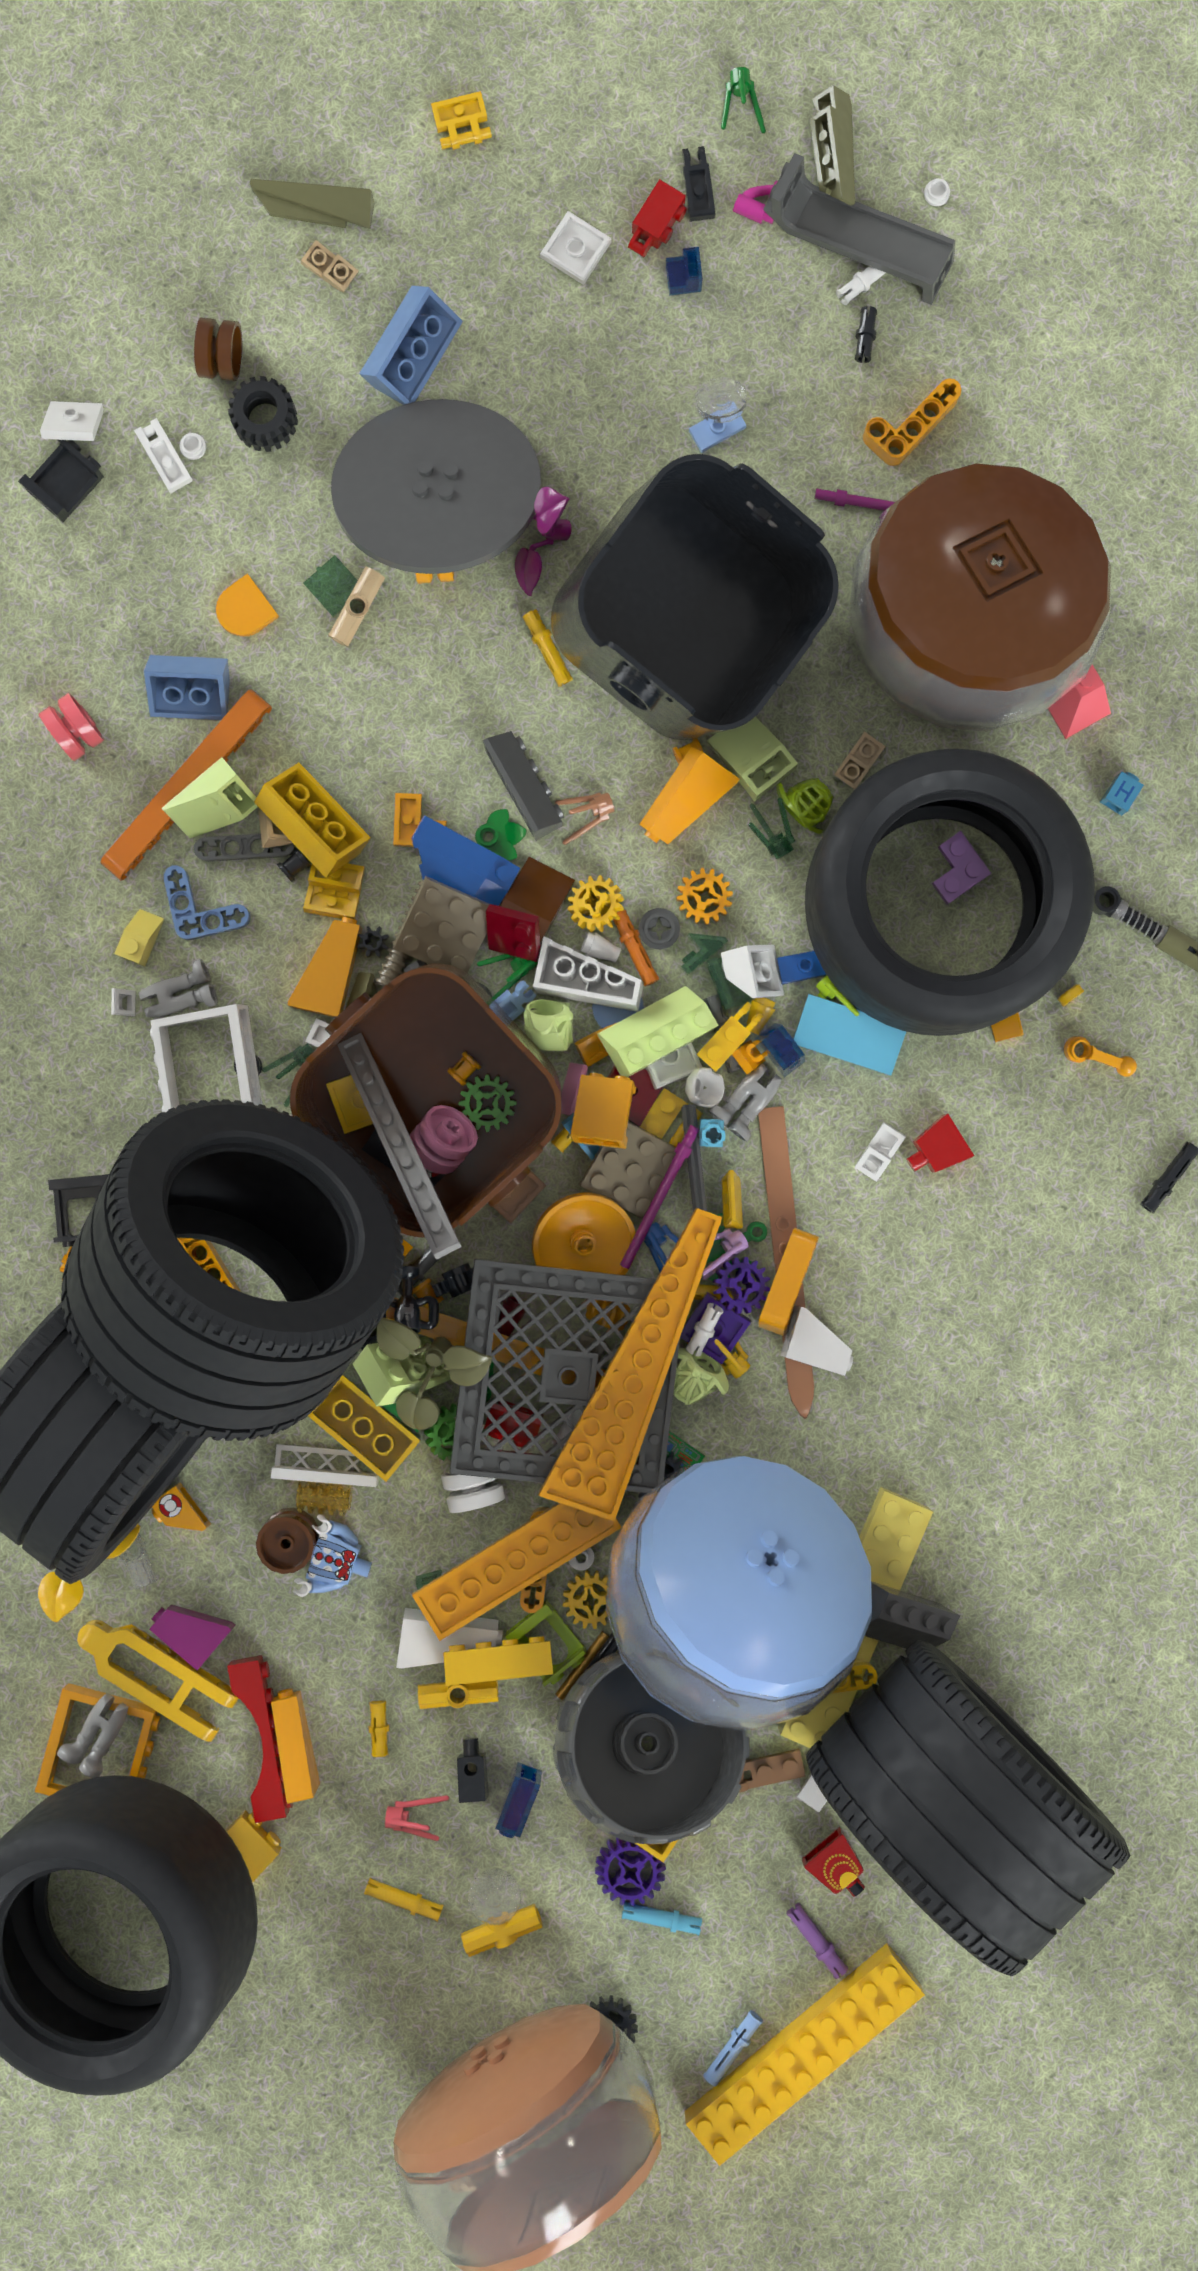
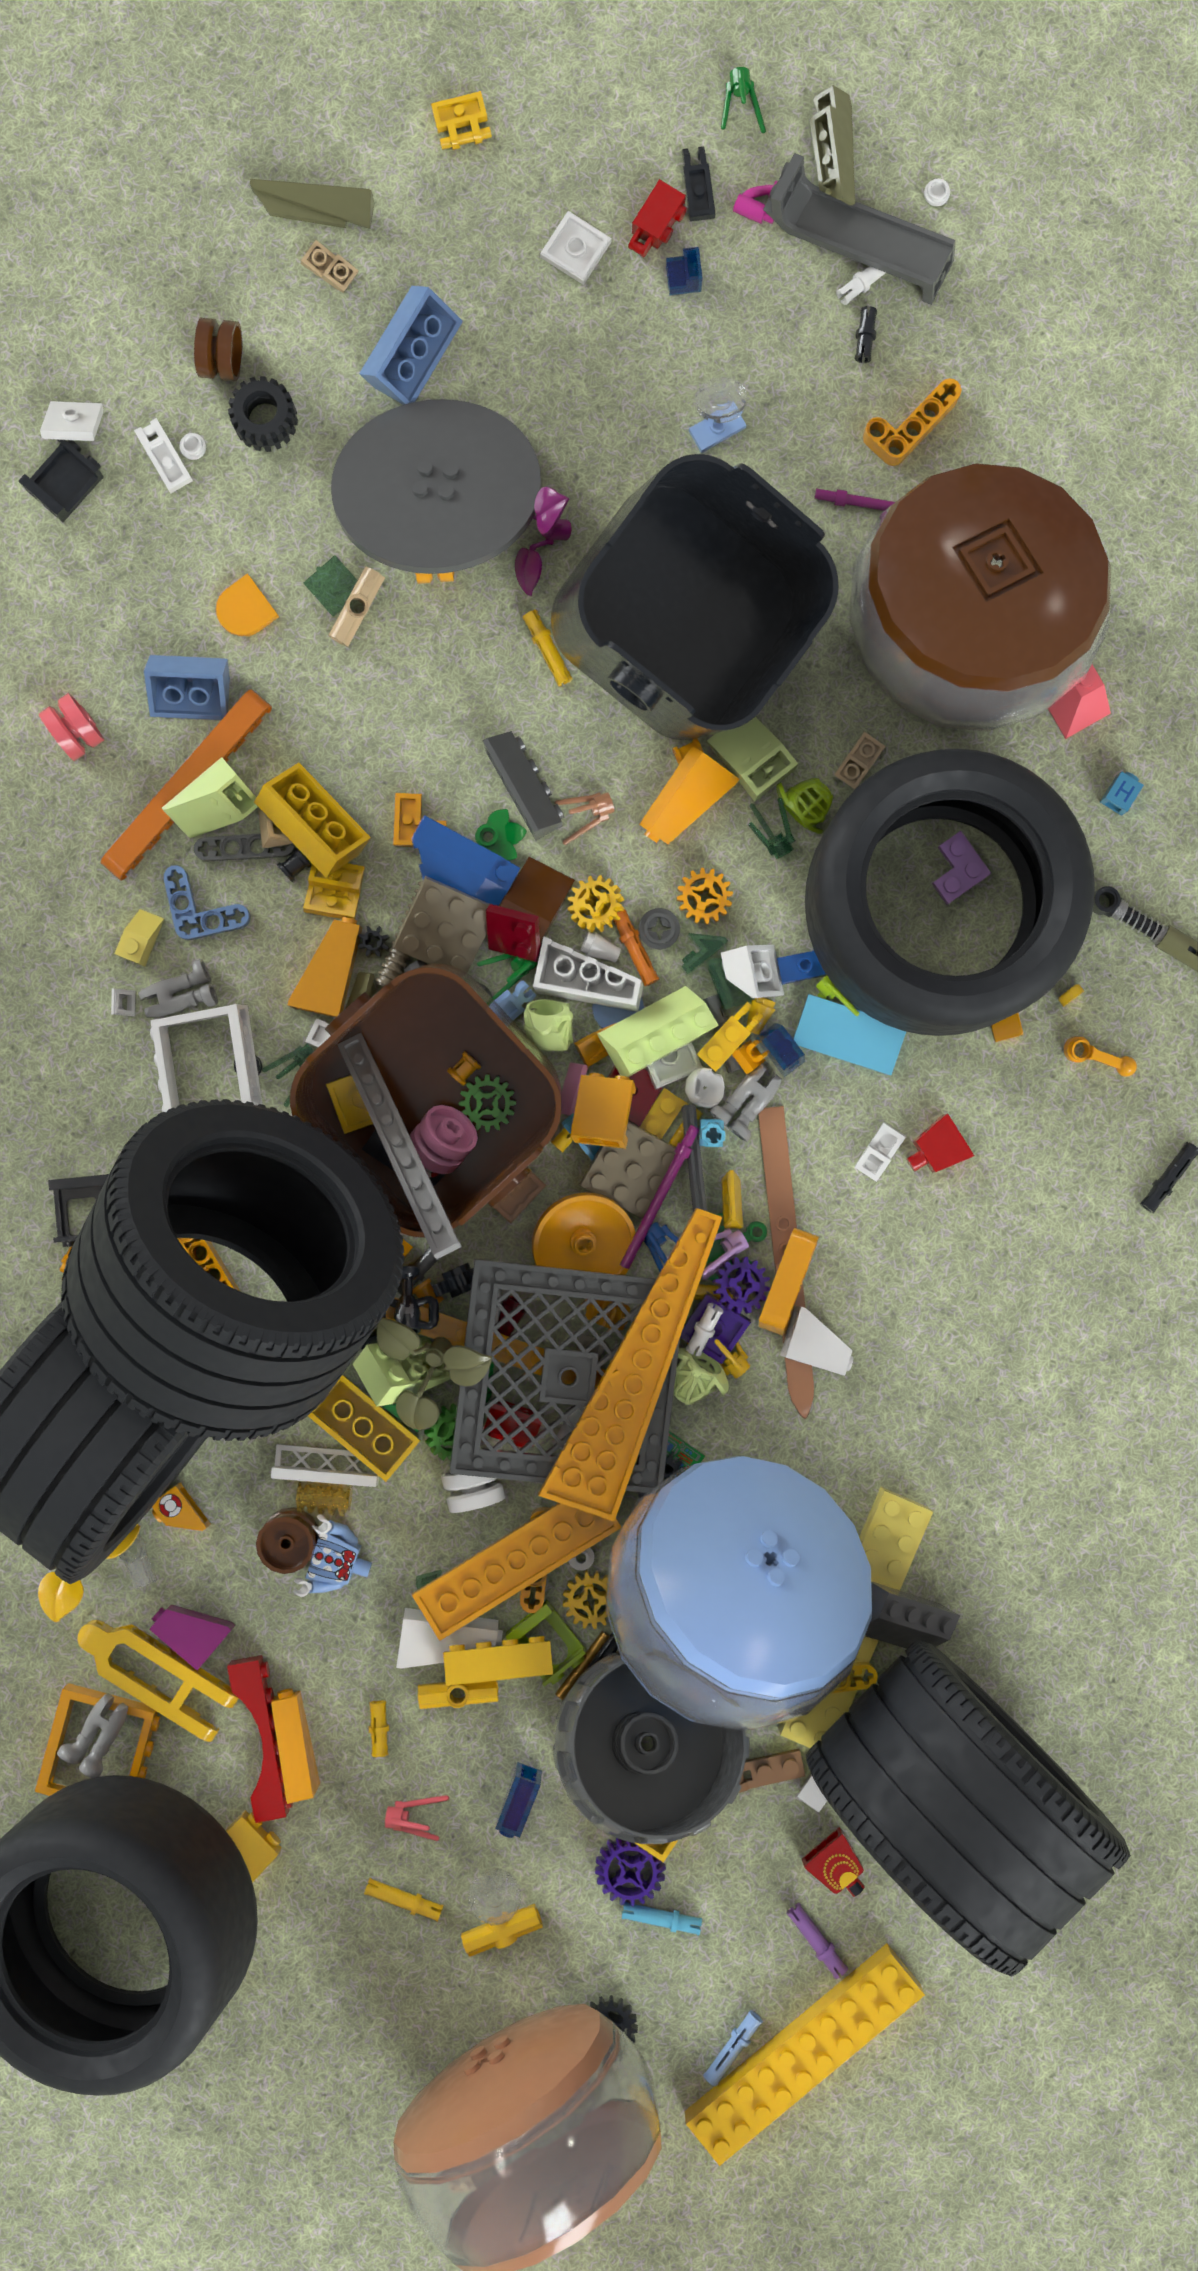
black torso [457,1738,489,1803] -> none

